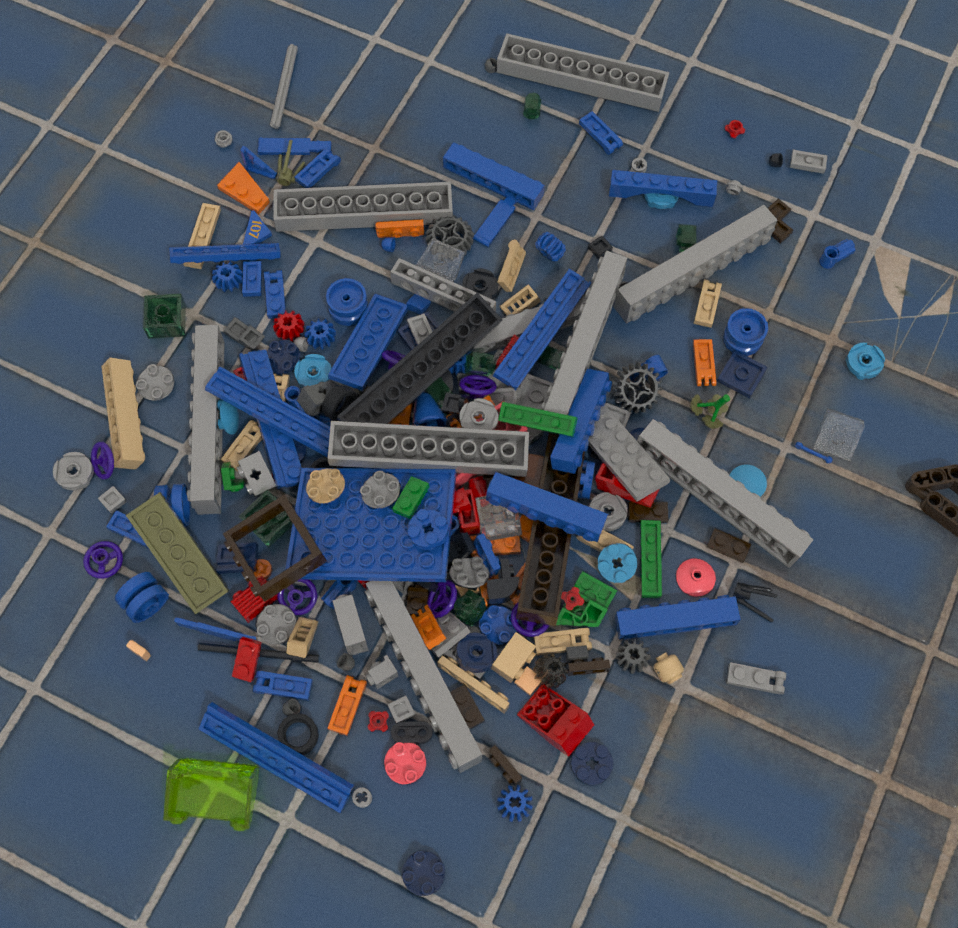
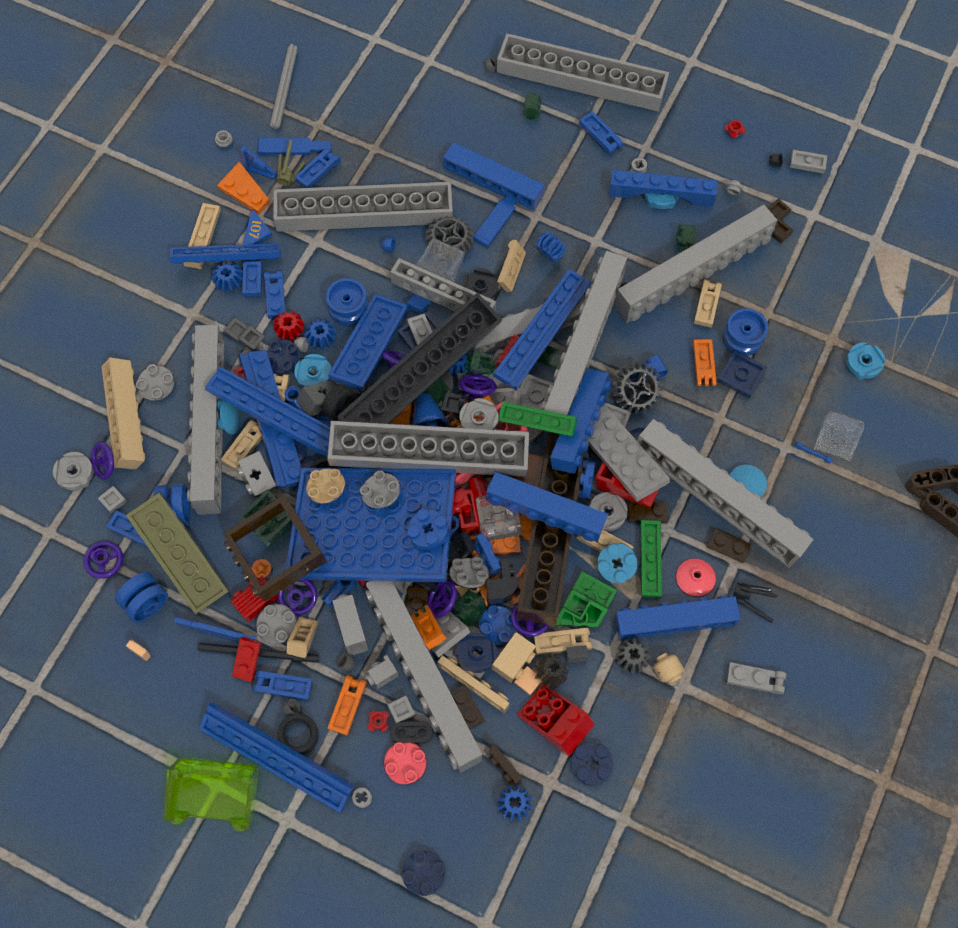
clear green brick [143,294,186,339] -> none
dark blue plate [216,542,259,574] -> none
green bracket [221,462,245,492] -> none
orange hinge [375,219,424,238] -> none
green plate [392,476,430,519] -> none
tan slope [500,284,541,315] -> none
red plate [561,587,584,610] -> none
dark brown plate [567,657,610,676] -> none
black tile [588,235,613,259] -> none
olive plant [690,394,730,429] -> none
blue piece [819,239,856,269] -> none

